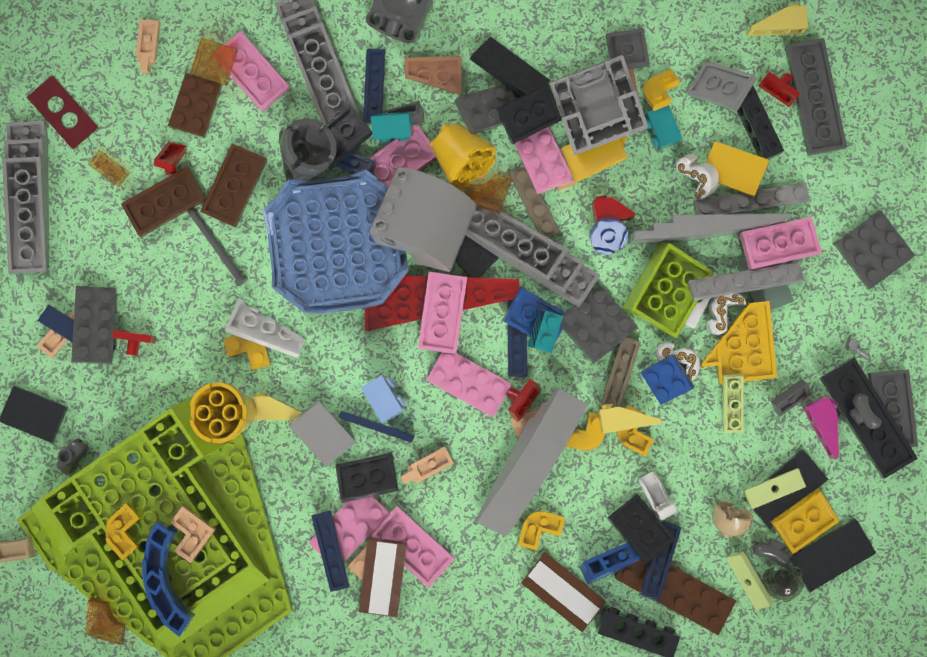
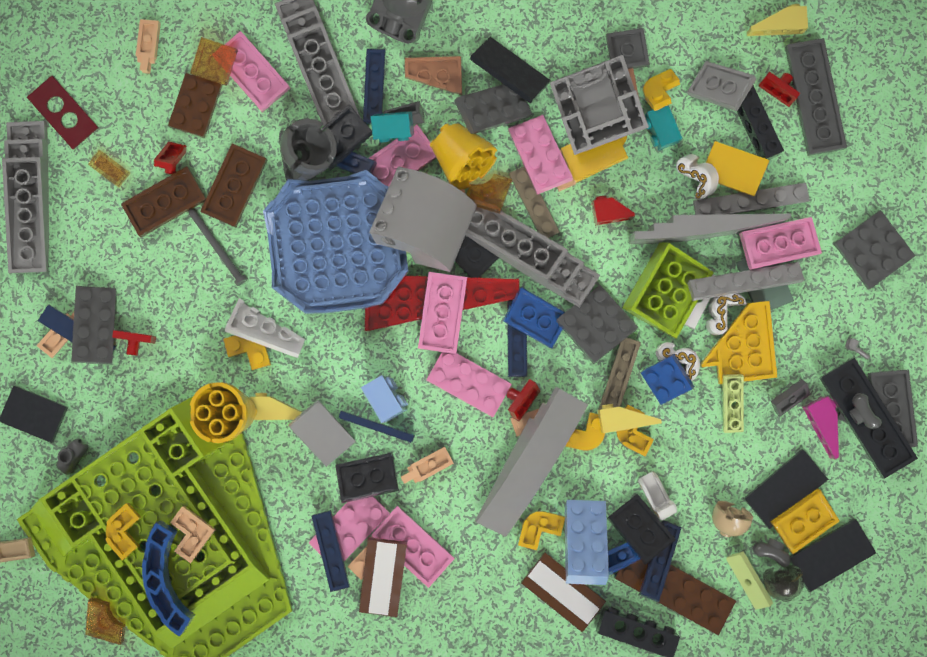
black tile [496,84,562,144] -> none
teal brick [527,310,563,354] -> none
tile [589,217,628,255] -> none
yellowish green tile [743,468,806,509] -> none
none -> light blue brick [565,500,609,585]

